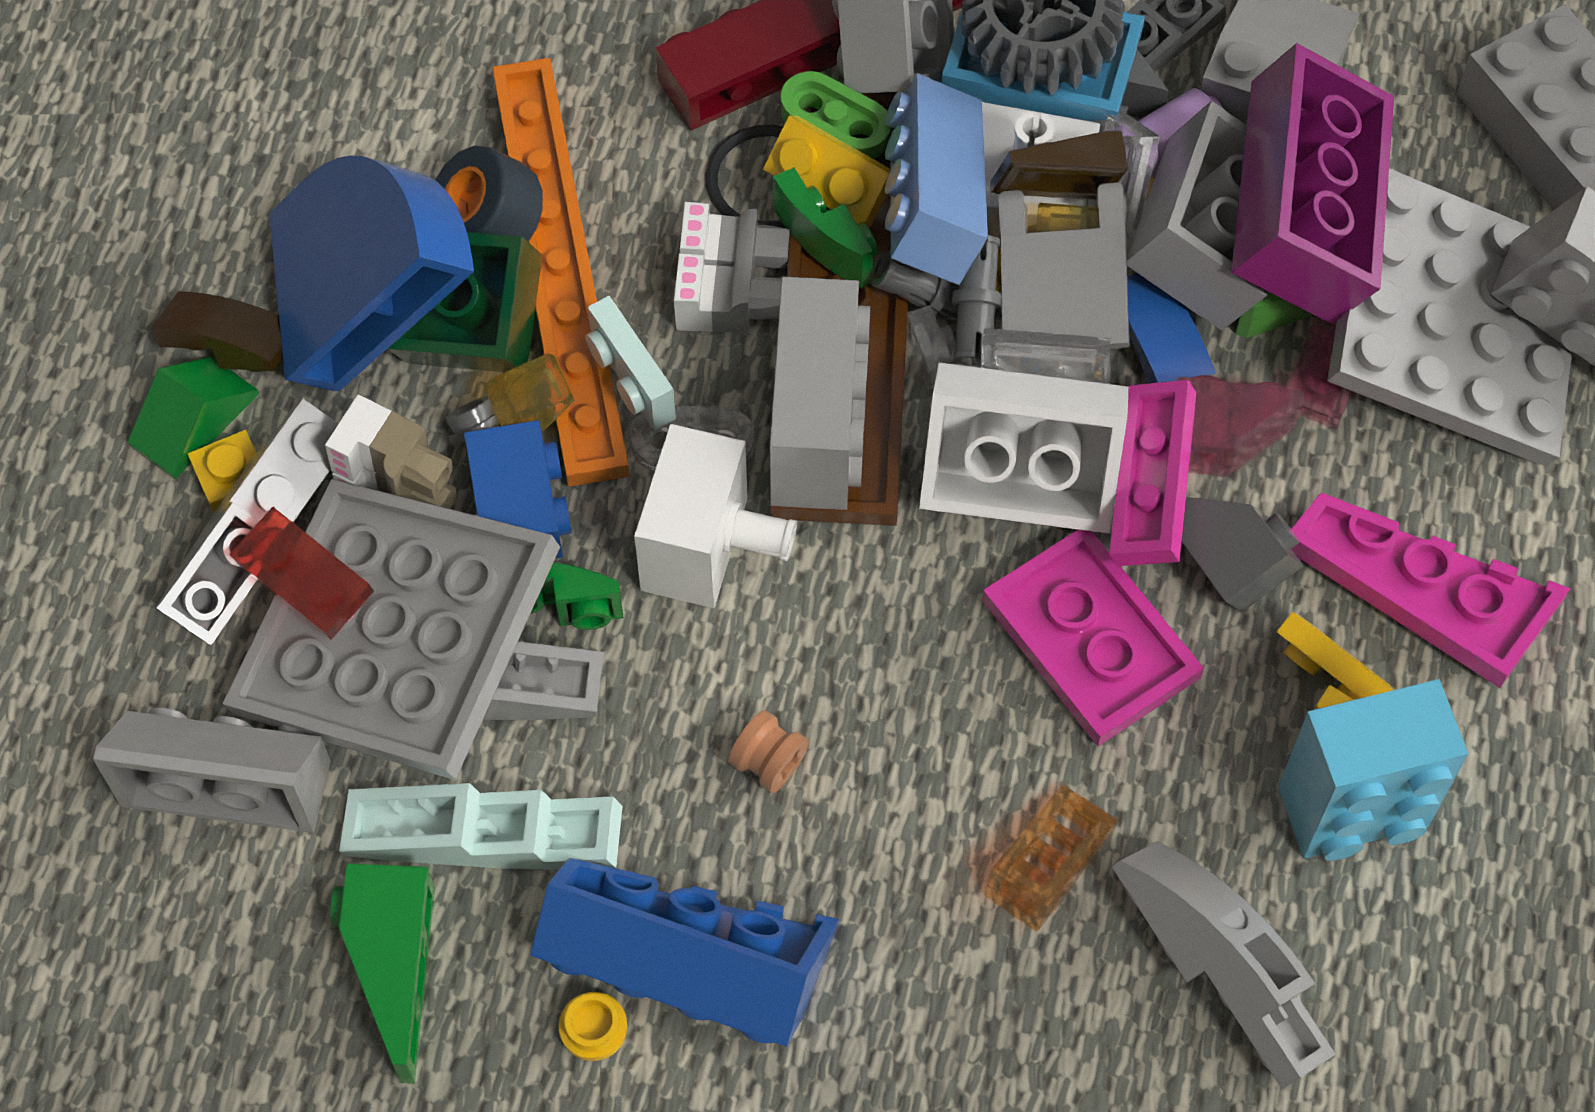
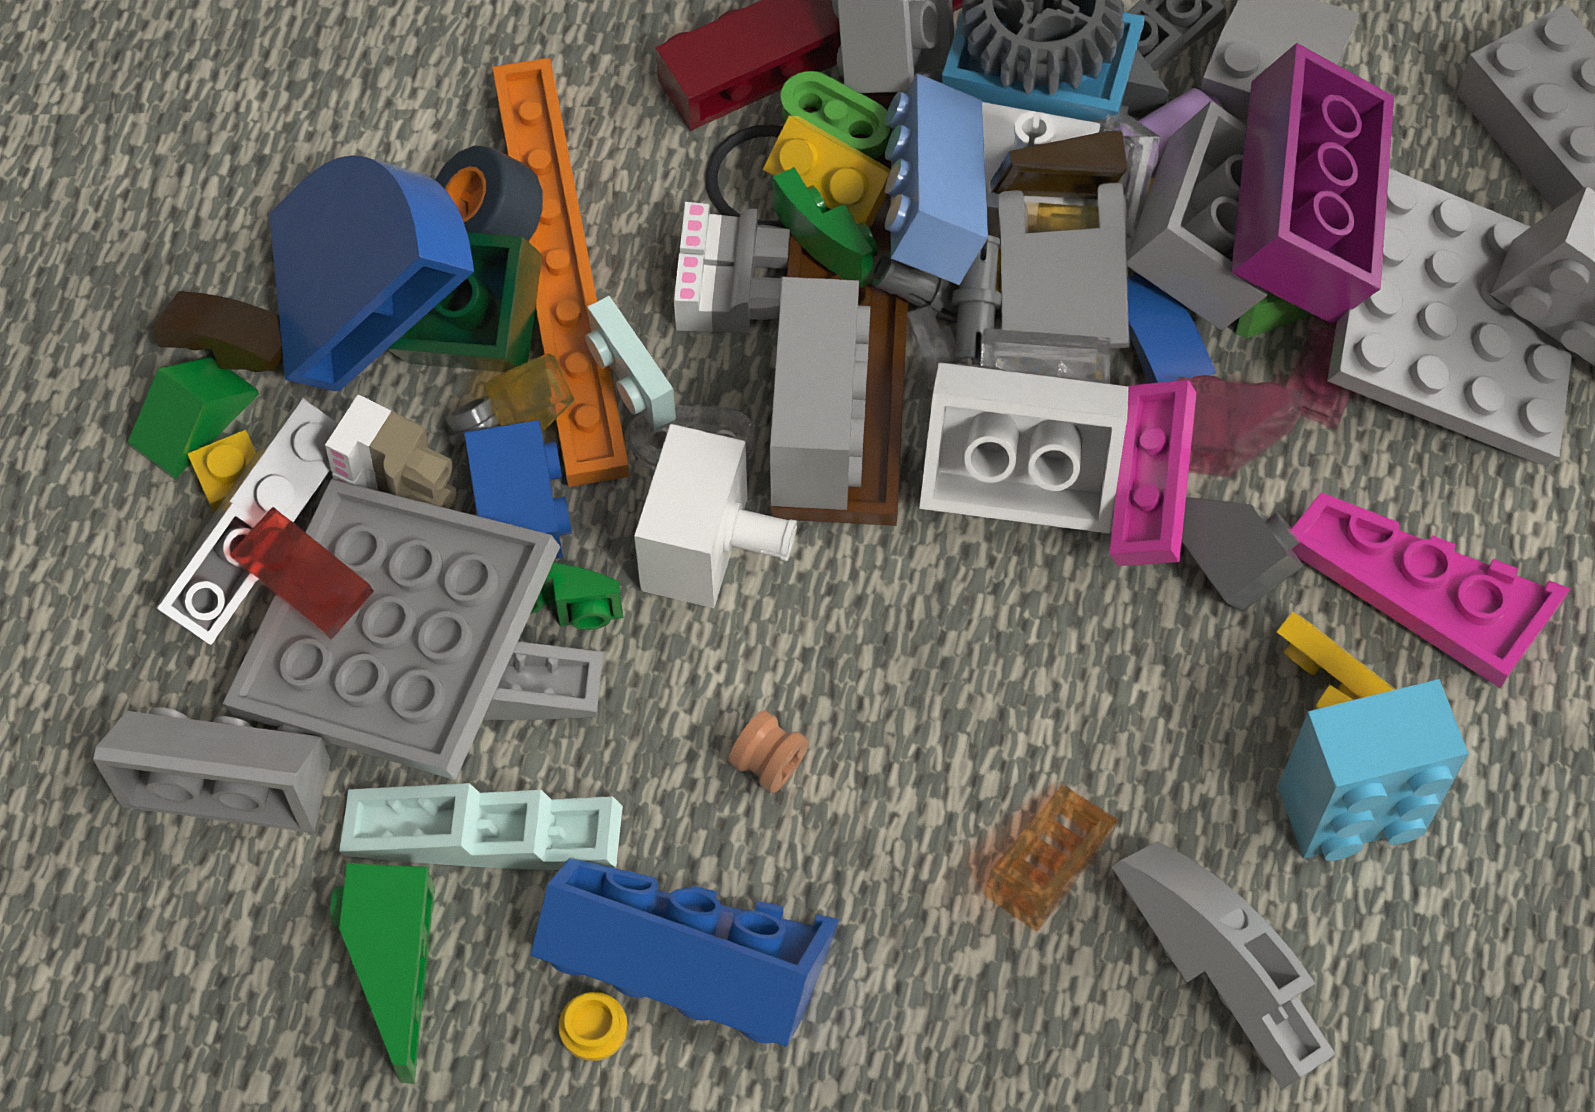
dark pink plate [982,529,1204,746] -> none

